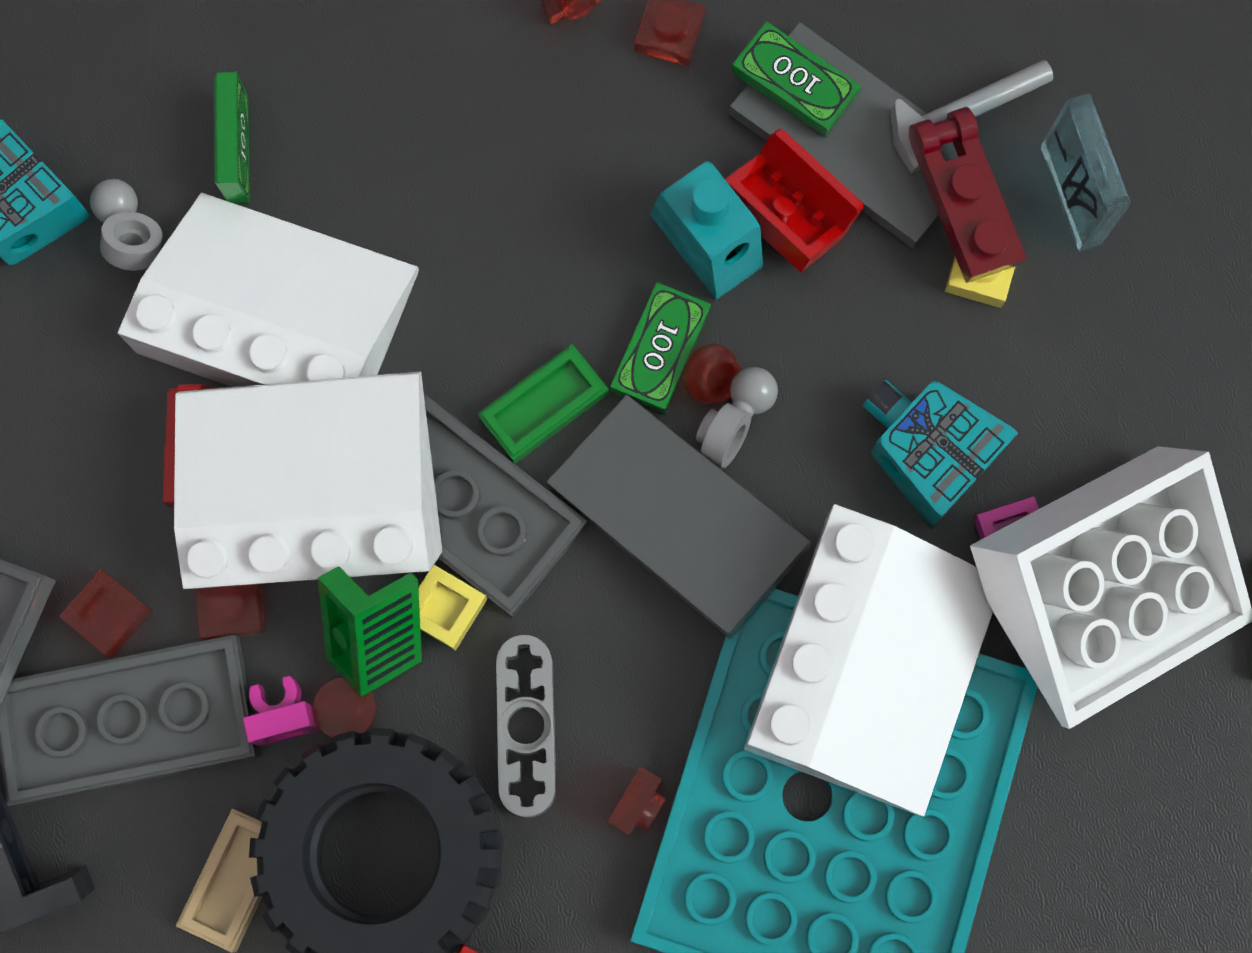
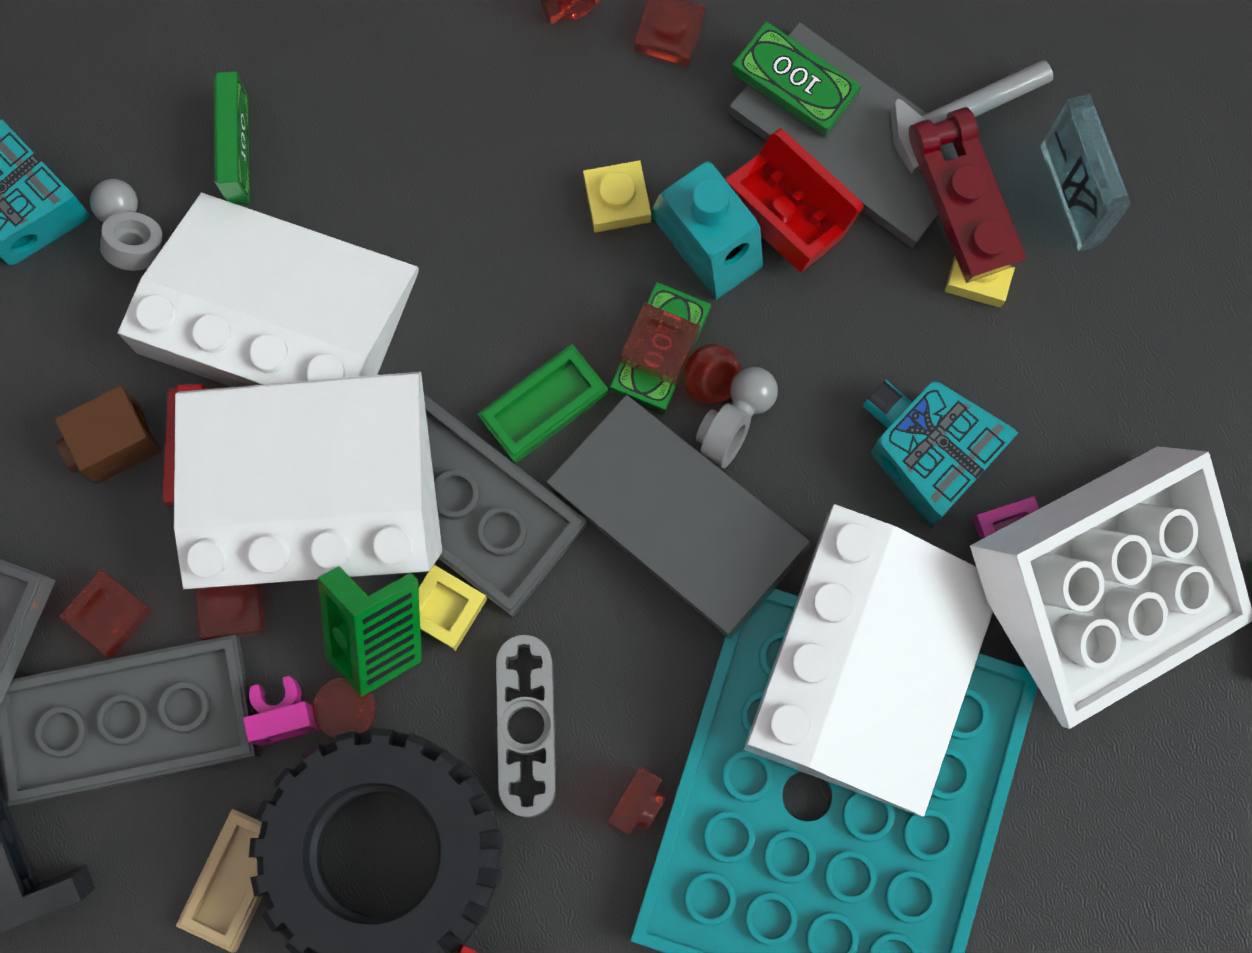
none -> reddish brown brick [54,385,162,484]
none -> light yellow plate [583,160,651,233]
none -> clear red plate [620,302,700,385]

